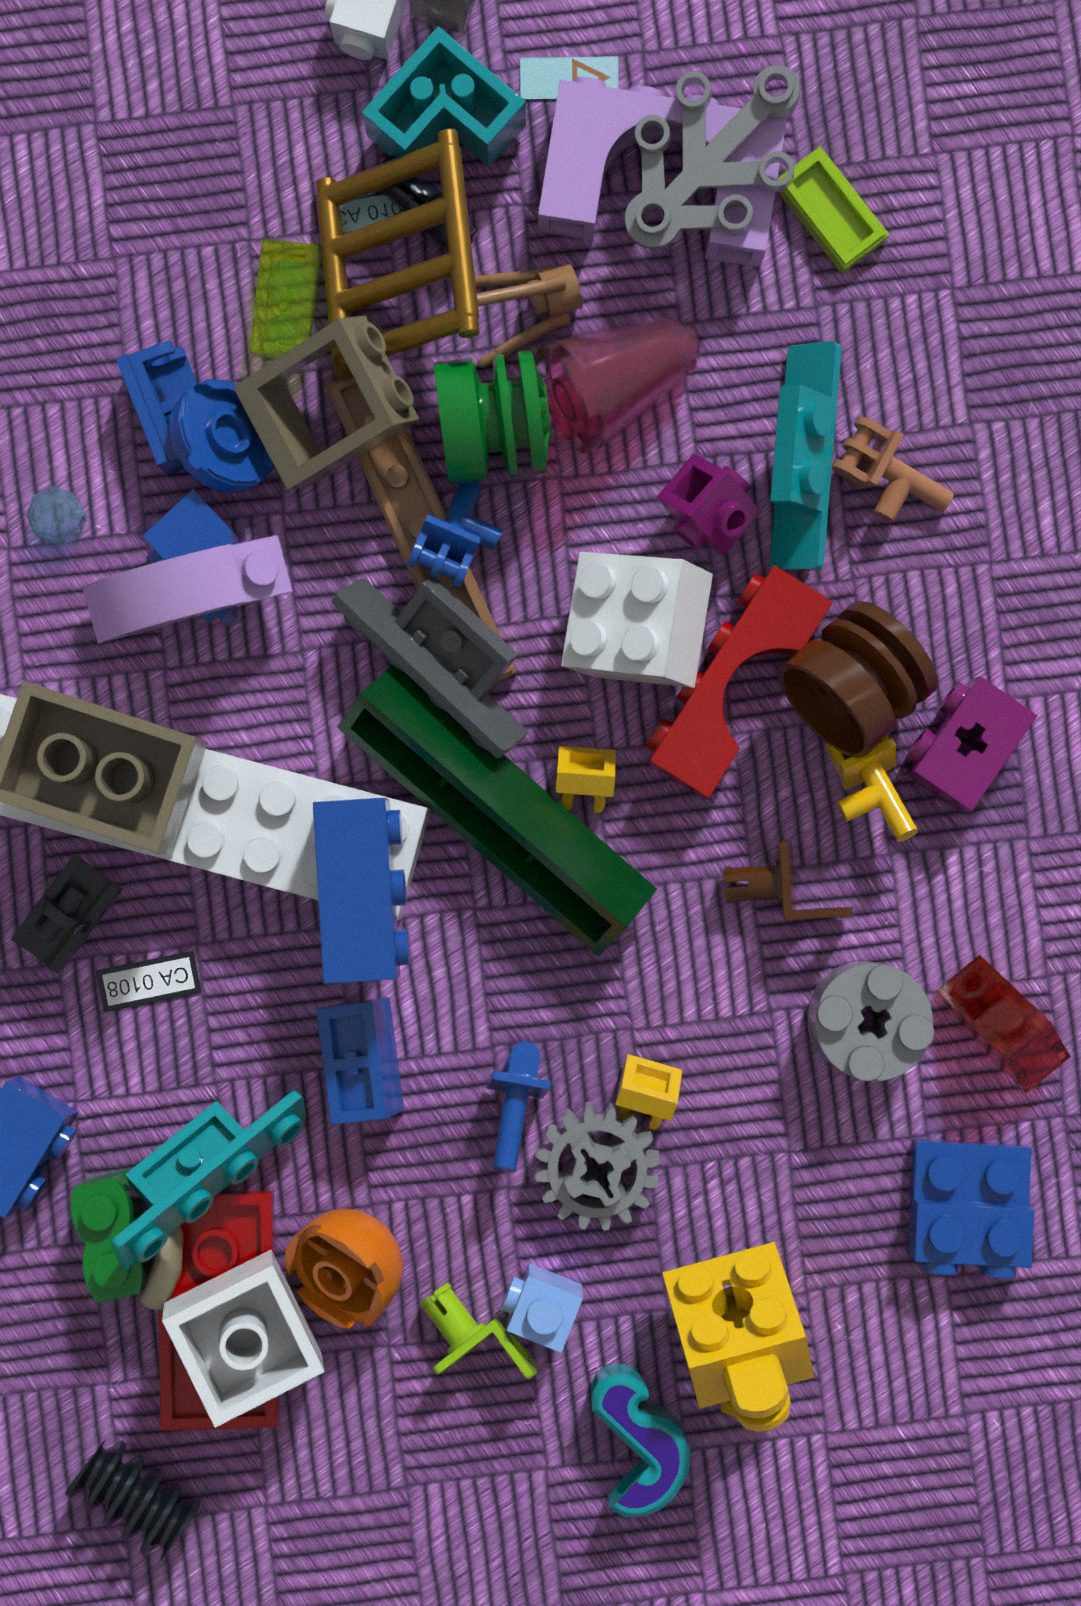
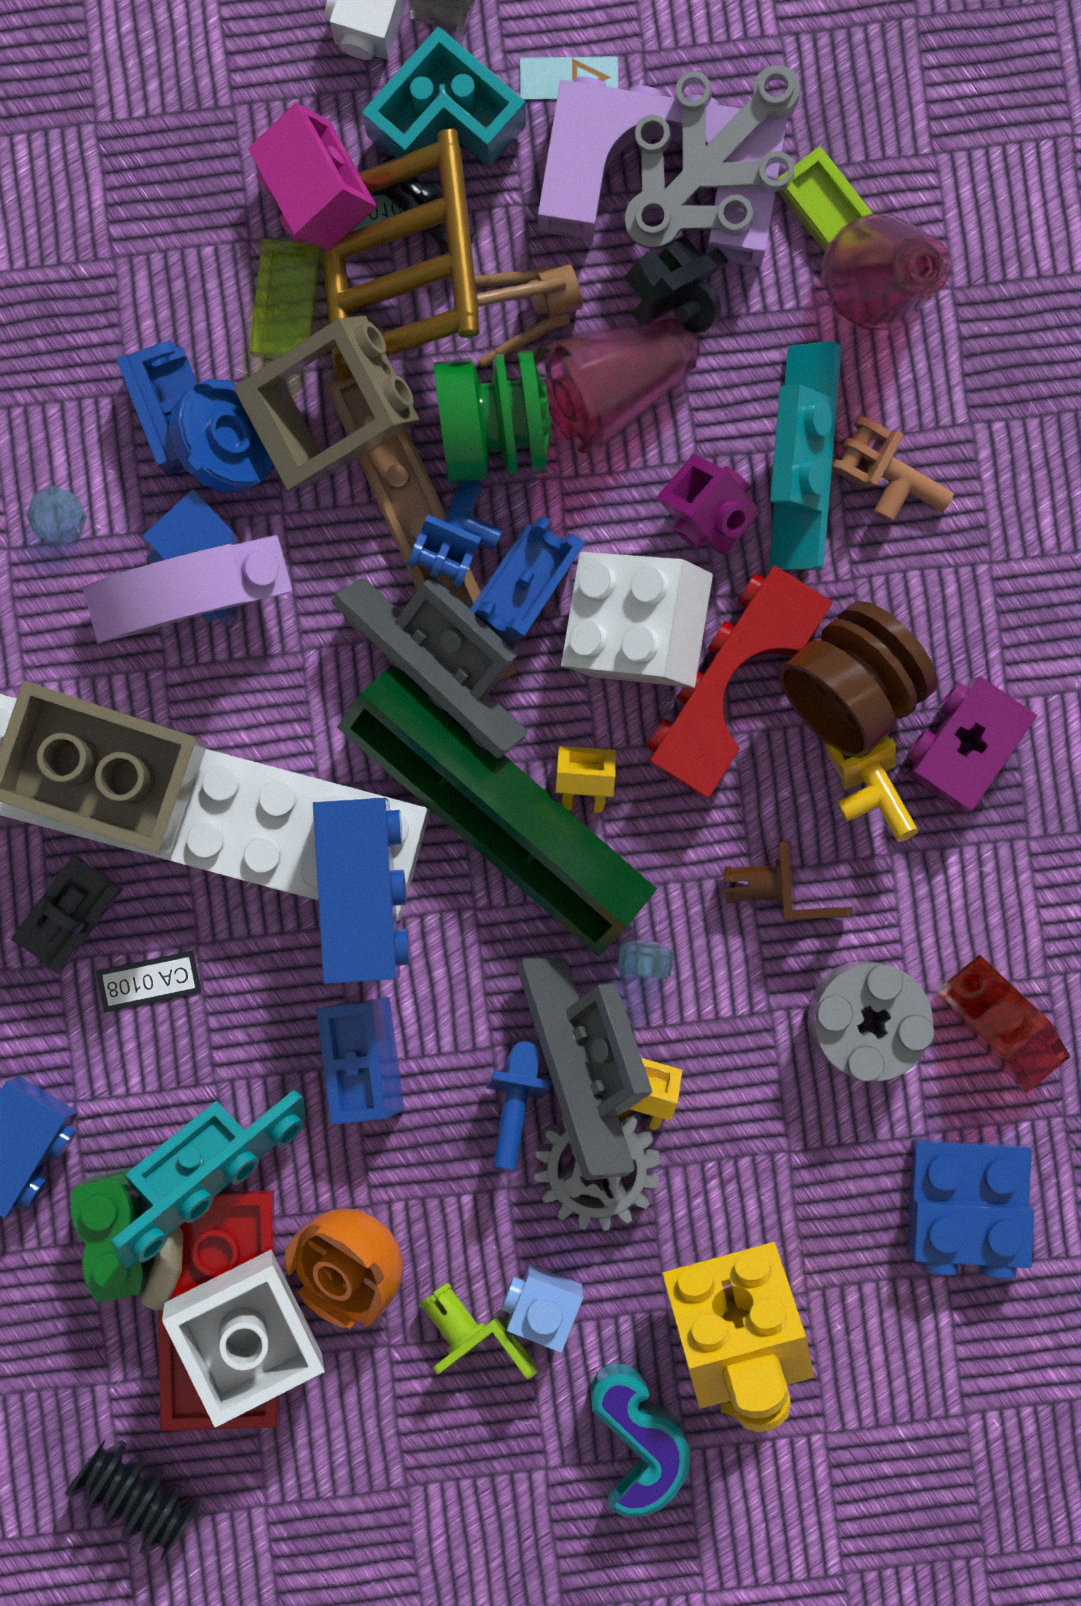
none -> dark pink brick [248,102,377,251]
none -> blue hinge [470,517,586,649]
none -> dark grey bracket [516,958,653,1180]
none -> clear light blue tile [617,940,674,979]
none -> black hips [624,235,729,333]
none -> clear pink cone [821,213,951,330]

